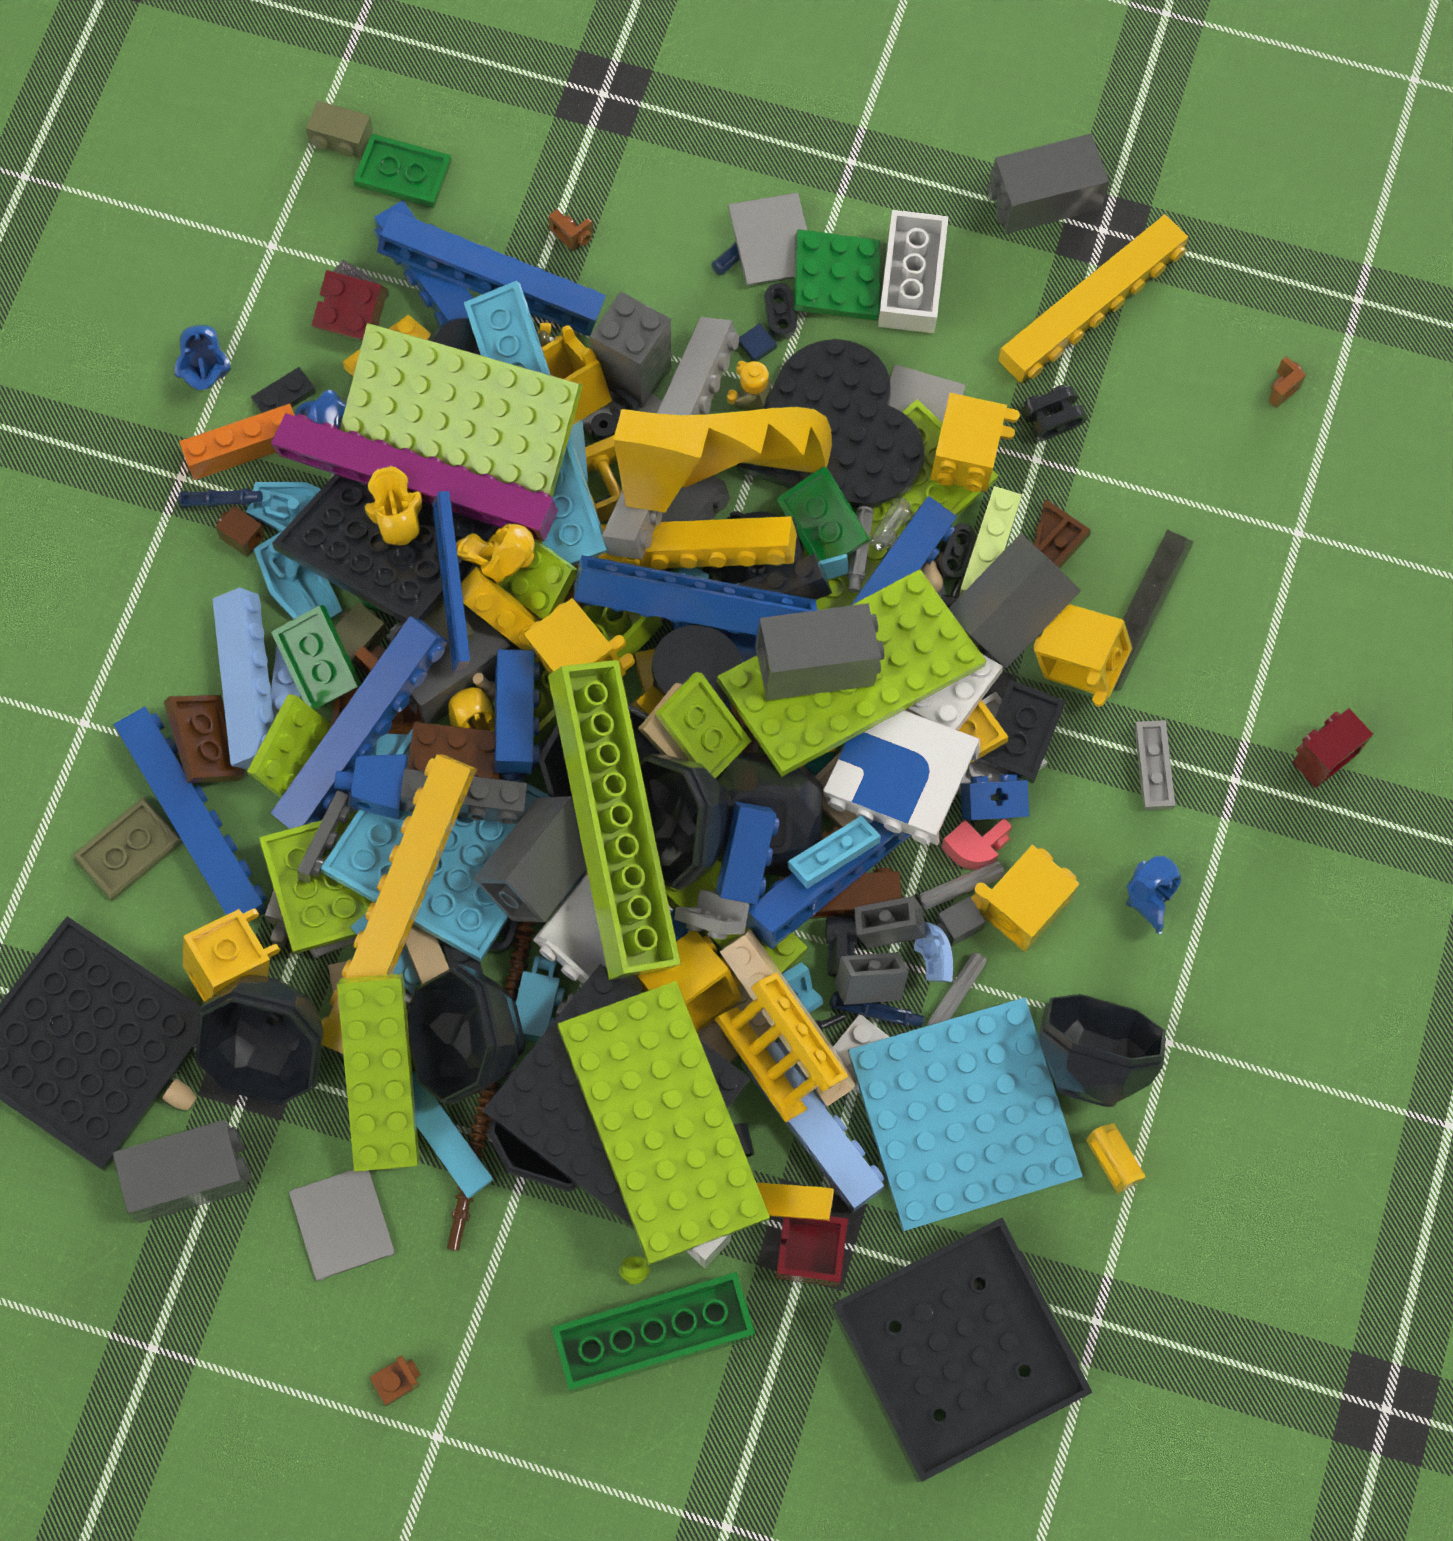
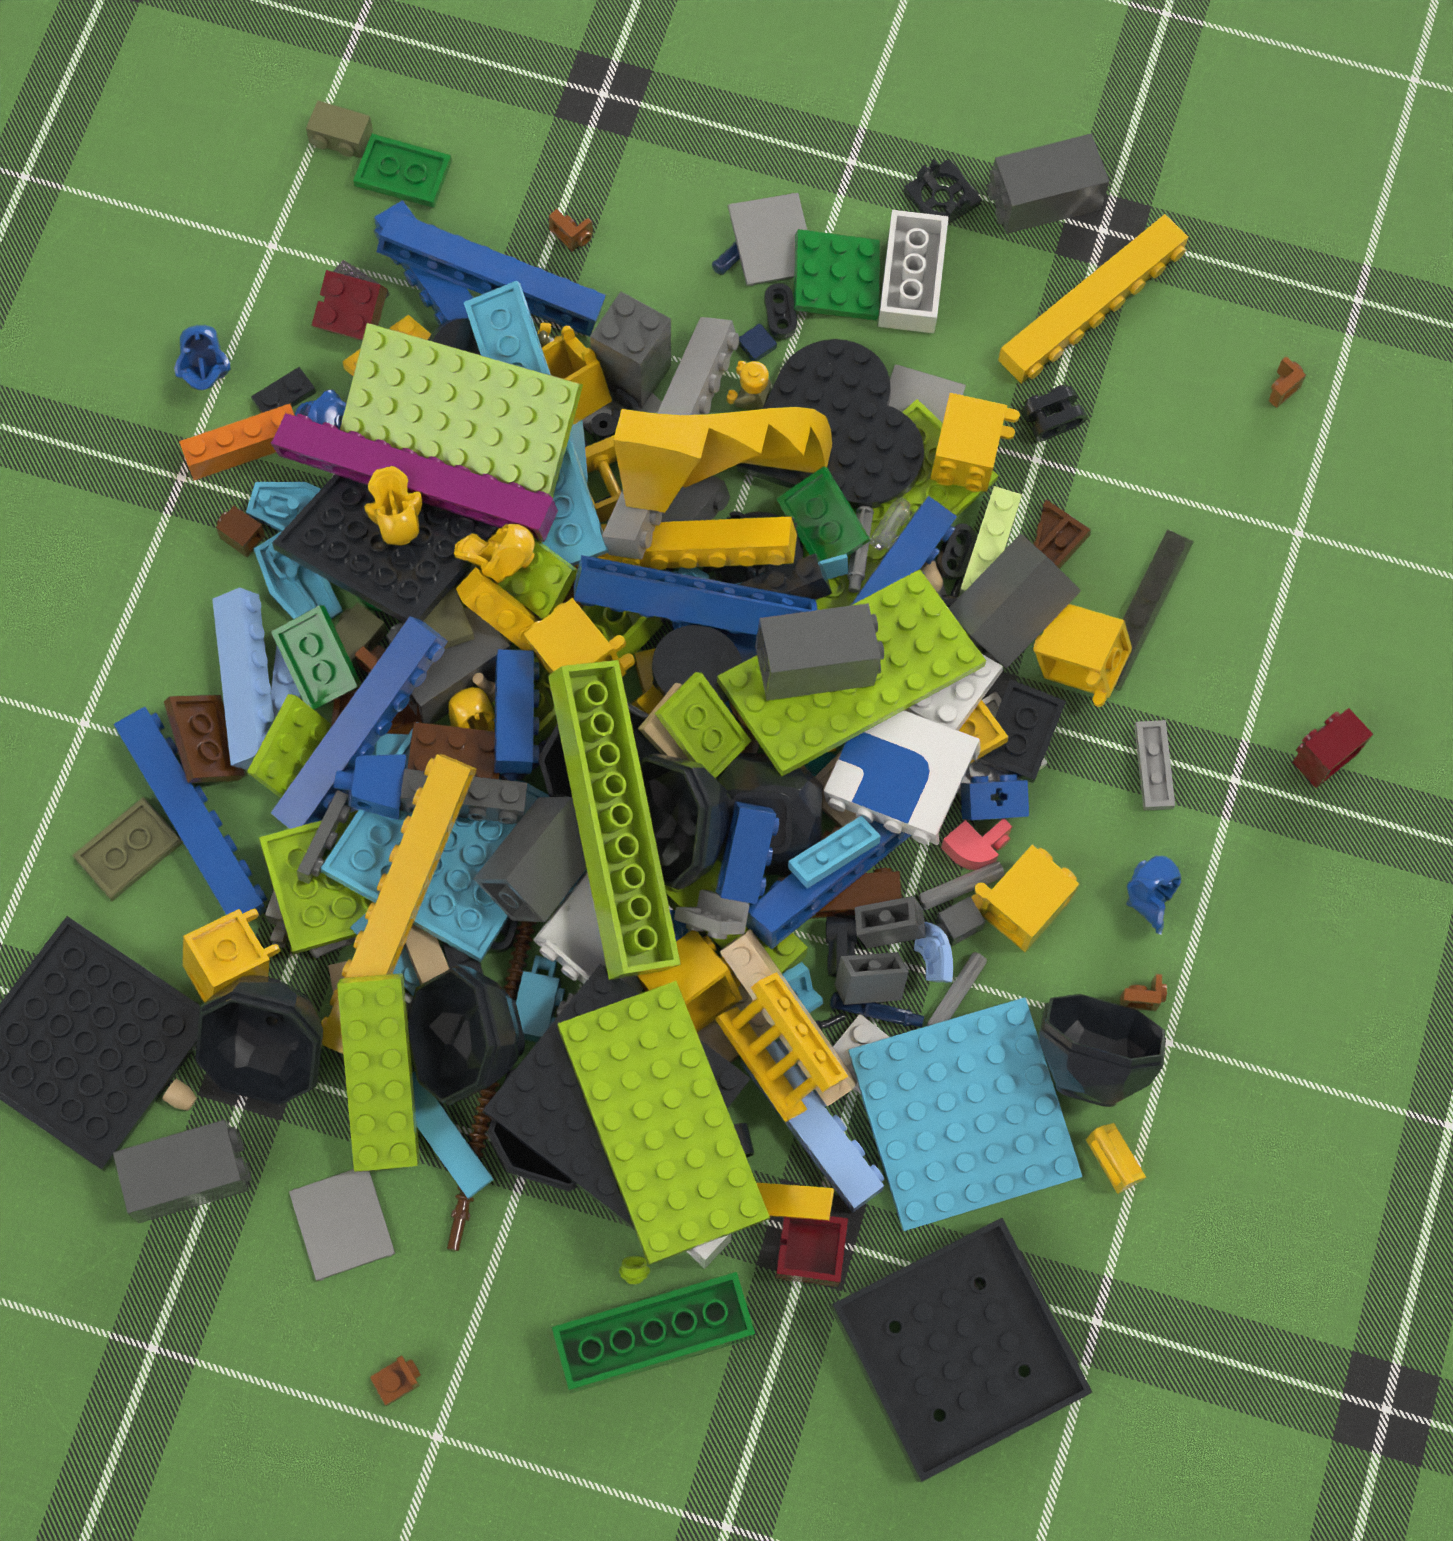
dark blue piece [178,488,263,508] -> none
blue tile [432,491,470,672] -> none
none -> black piece [904,159,982,224]
none -> dark orange bracket [1120,974,1167,1011]

